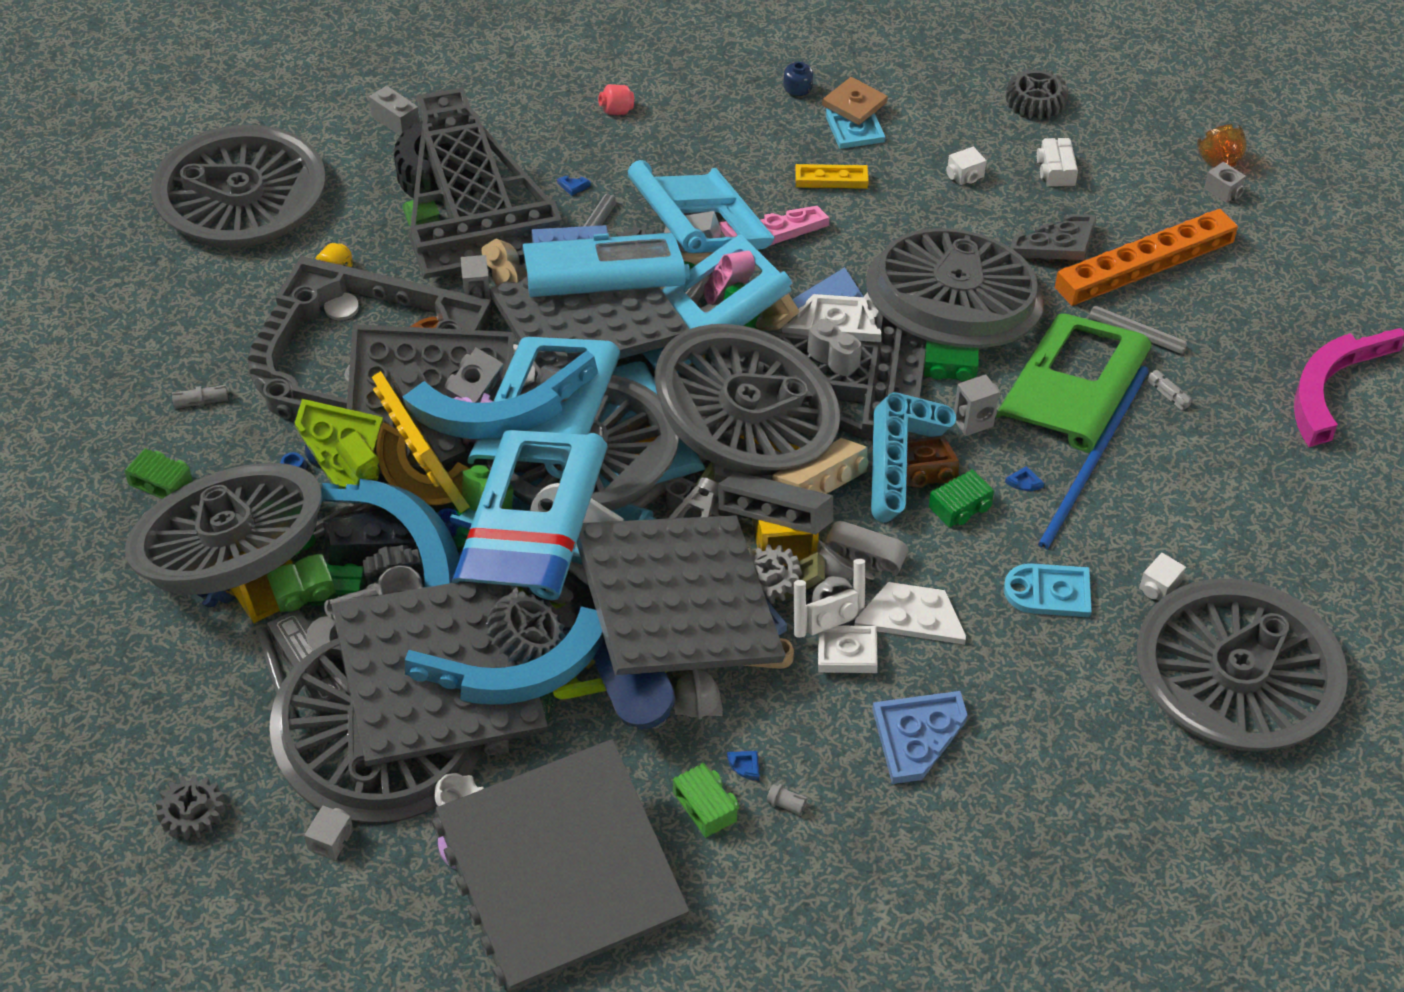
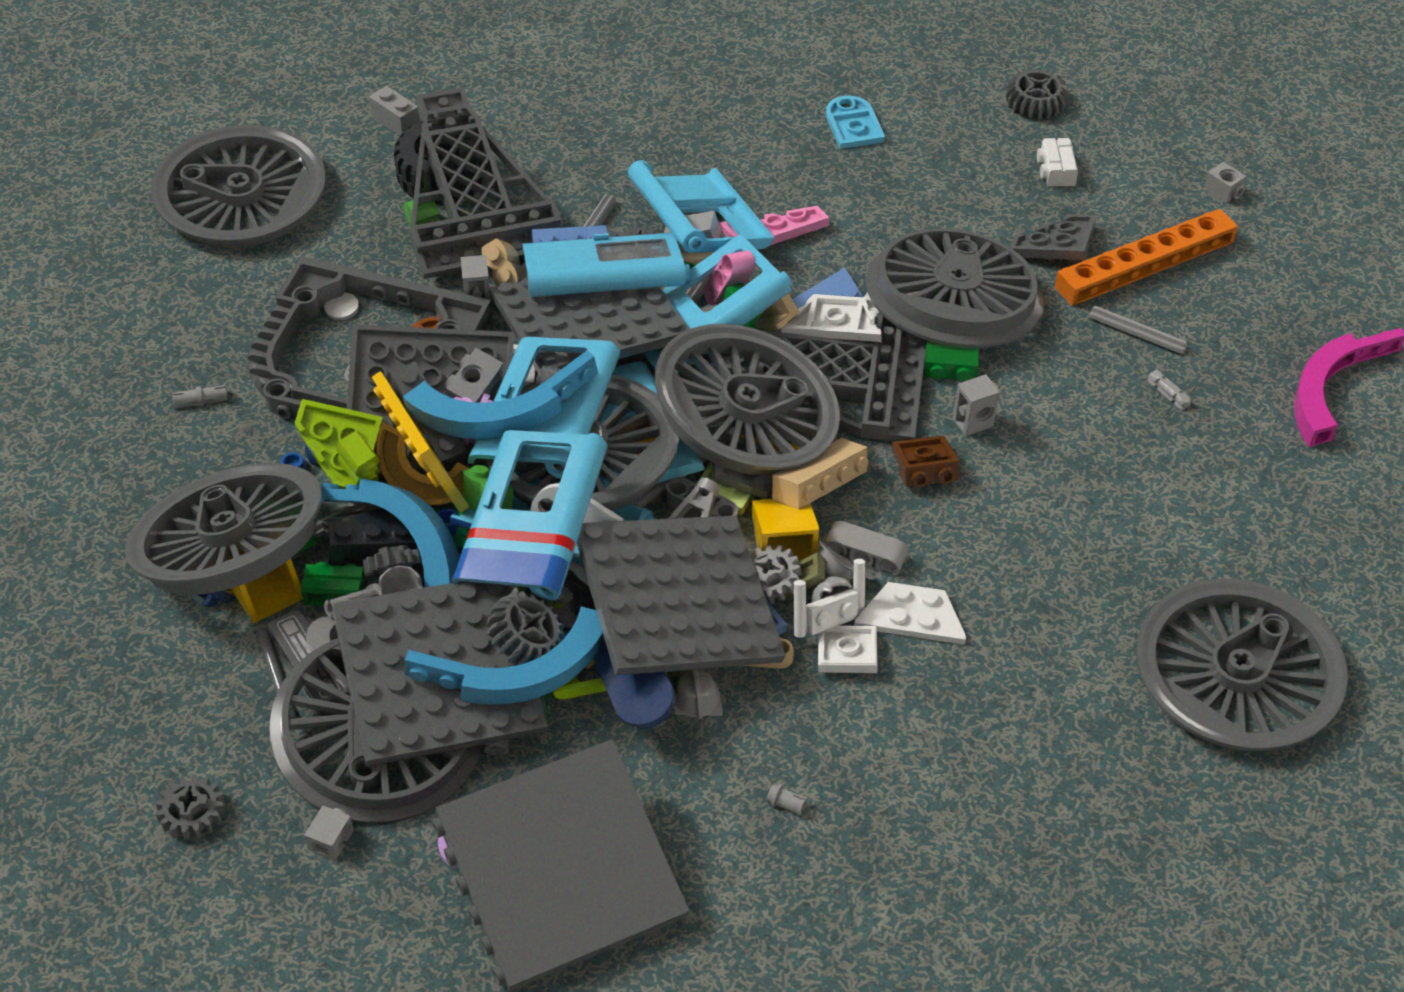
bright green brick [124,448,193,499] -> none
bright green brick [267,554,336,612] -> none
yellow head [315,243,353,267] -> none
white hair [435,773,484,806] -> none
blue tile [557,176,591,196] -> none
coral head [598,84,634,115] -> none
bright green brick [673,763,739,838] -> none
dark grey brick [718,471,833,535] -> none
blue tile [727,751,760,781] -> none
dark blue head [783,61,814,96] -> none
yellow plate [795,164,868,189] -> none
light grey brick [807,319,862,377] -> none
medium nougat plate [822,77,888,125] -> none
medium azure beam [871,392,956,523] -> none
medium blue plate [872,691,967,784] -> none
green brick [929,469,994,528] -> none
white brick [946,146,986,185] -> none
bright green piece [995,314,1152,453] -> none
medium azure tile [1004,564,1091,617] -> none
blue tile [1005,466,1044,491] -> none
blue piece [1038,366,1149,550] -> none
white brick [1139,553,1186,601] -> none
clear orange cylinder [1197,124,1247,167] -> none

